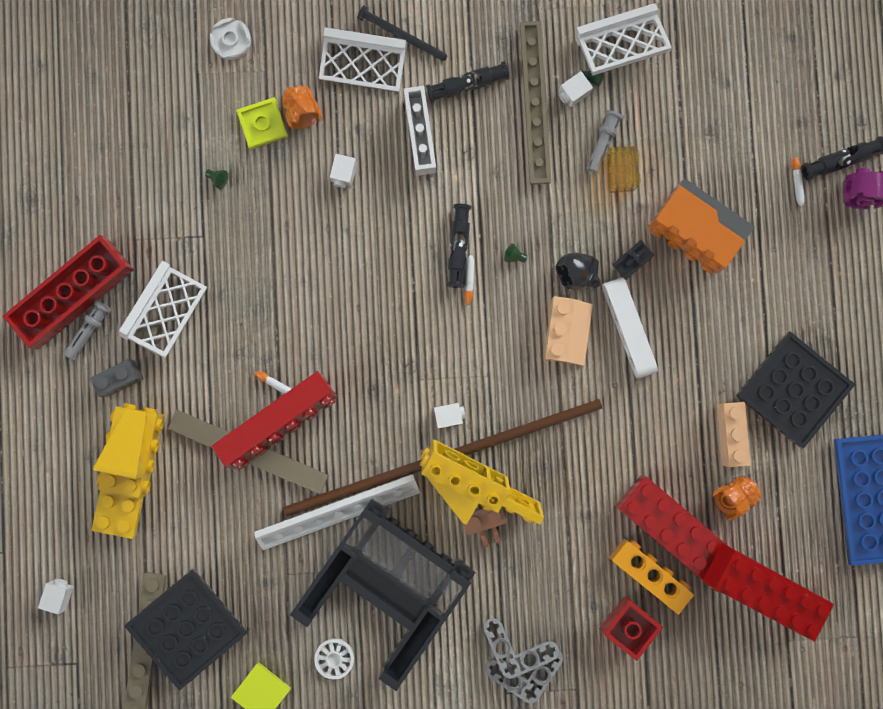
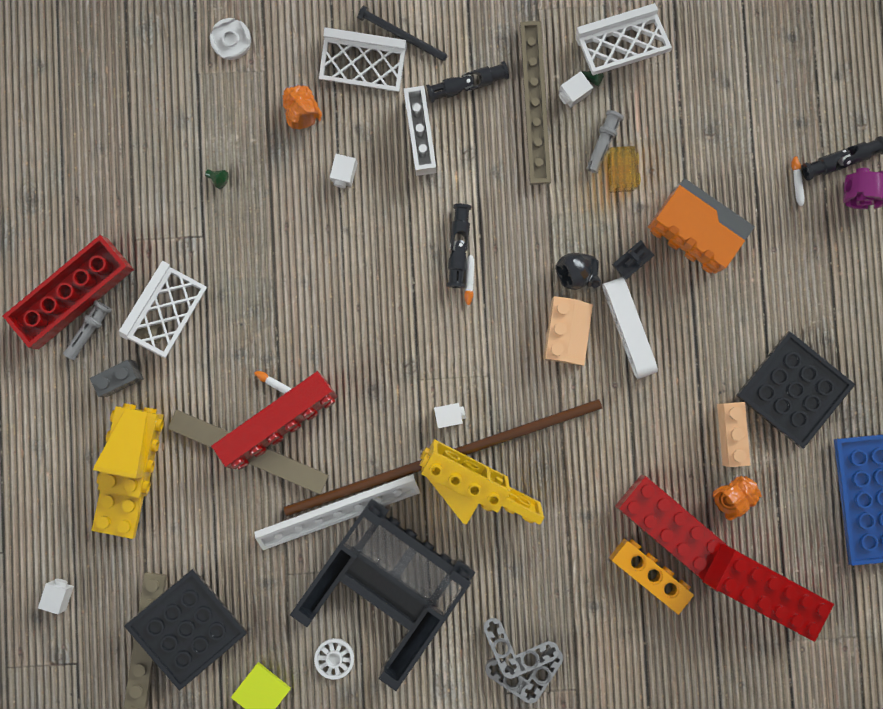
neon yellow tile [236,97,289,150] -> none
nougat hinge [464,507,507,548] -> none
dark green rock [504,243,527,263] -> none
red brick [599,596,663,661] -> none

